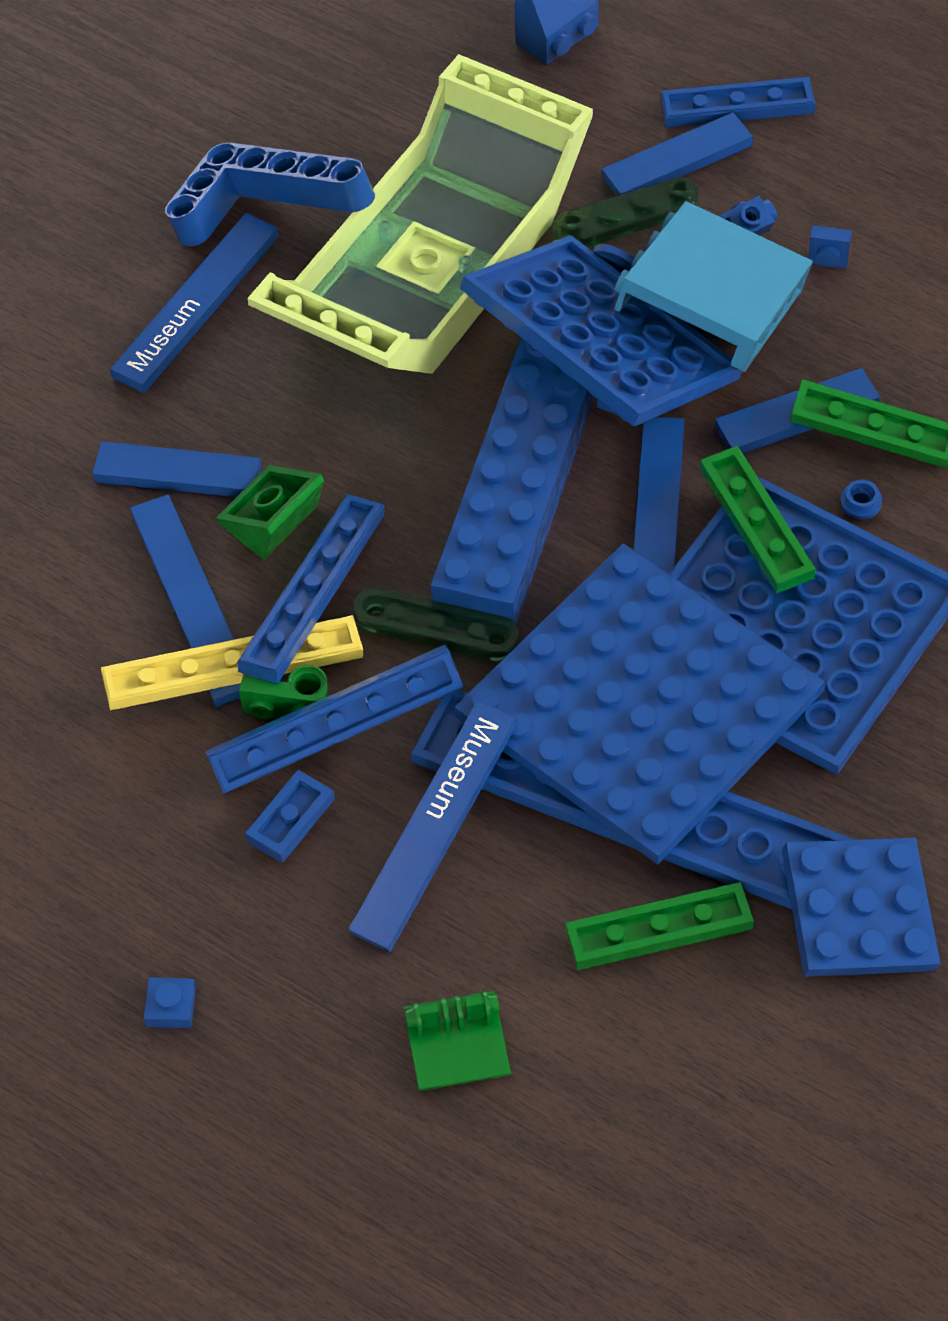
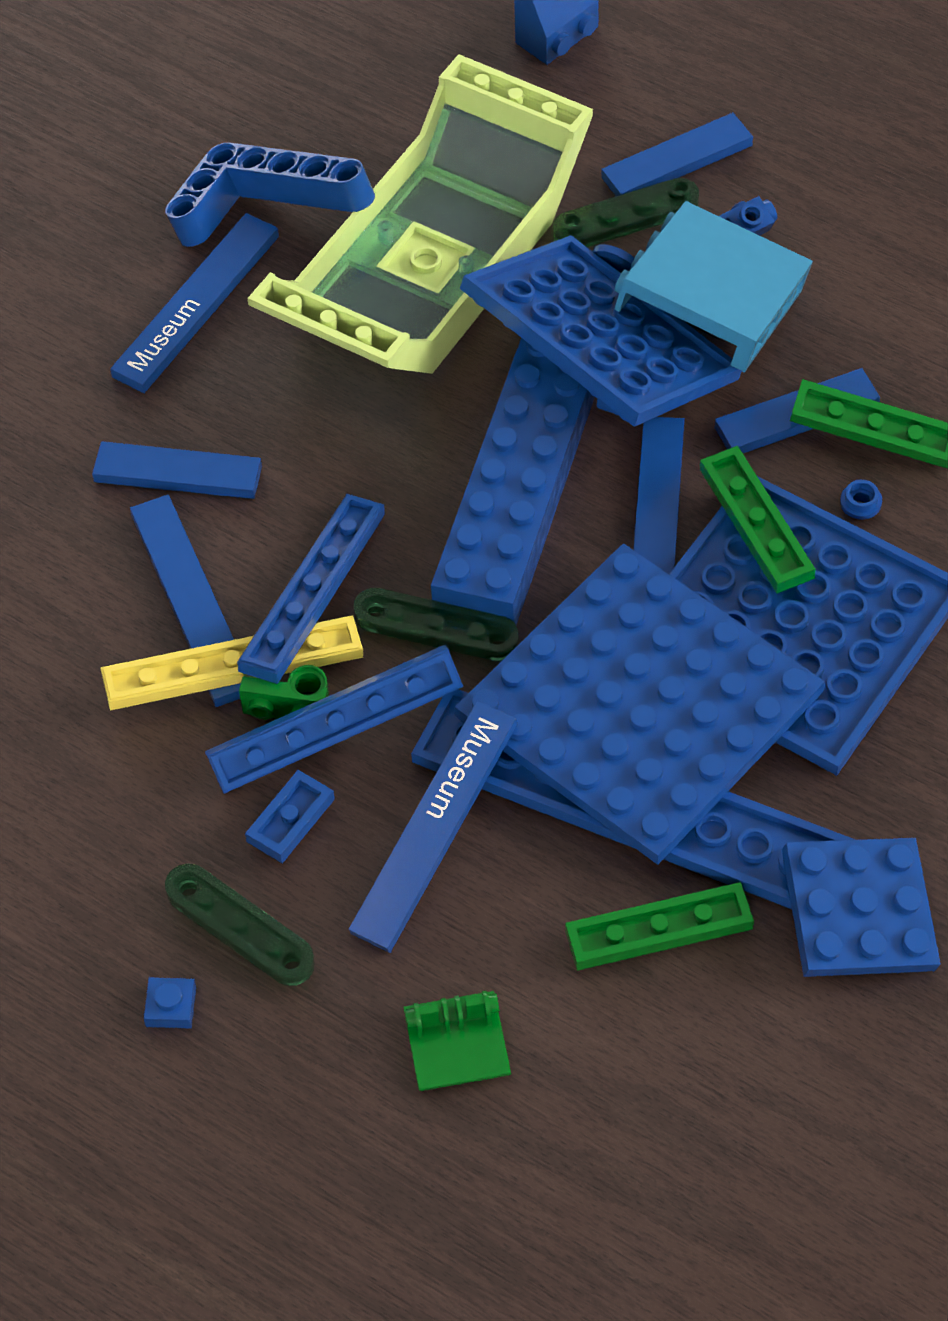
green slope [216,465,324,560] -> none
blue tile [660,77,816,128] -> none
blue plate [808,226,852,268] -> none
none -> clear green plate [165,864,315,986]

